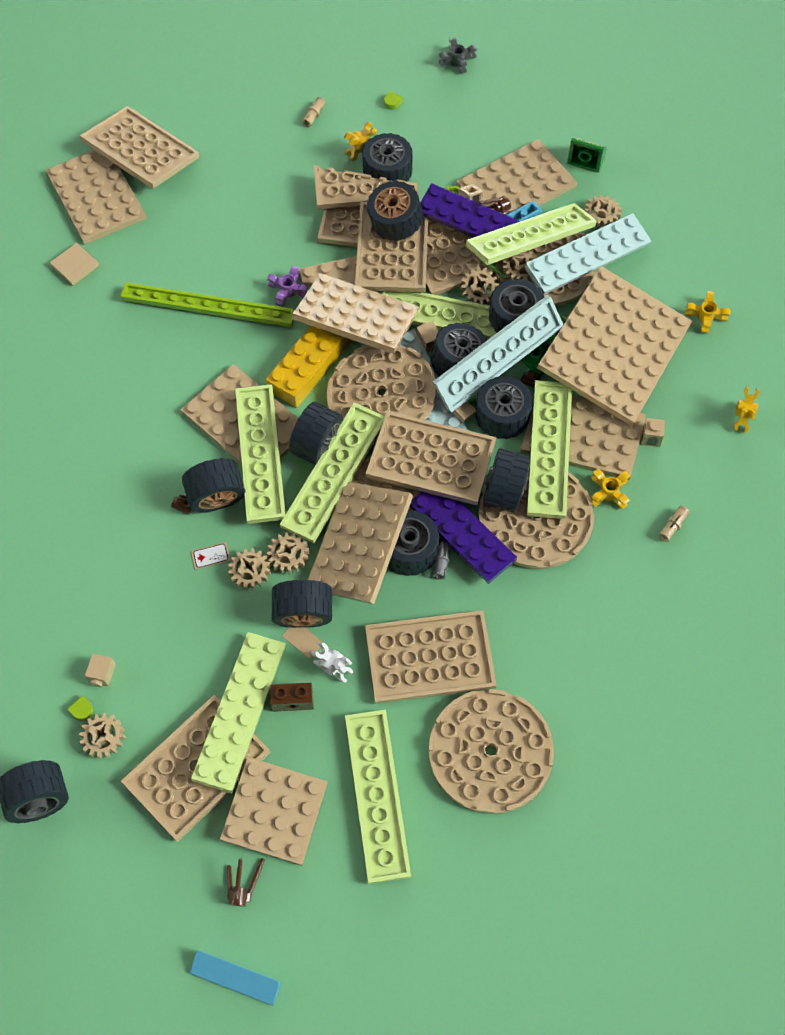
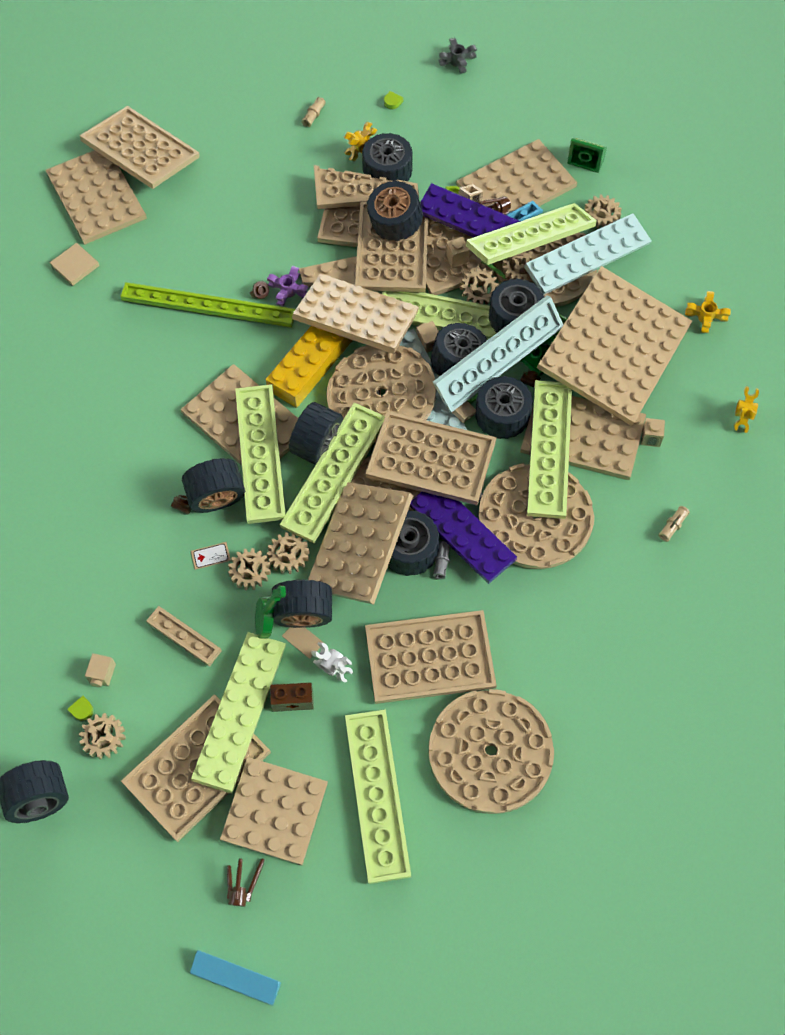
black wheel [483,448,530,512] -> none
yellow pin [591,469,630,509] -> none
none -> tan plate [146,606,222,667]
none -> reddish brown plate [250,281,269,299]
none -> green piece [255,586,286,639]
none -> tan brick [446,237,469,268]

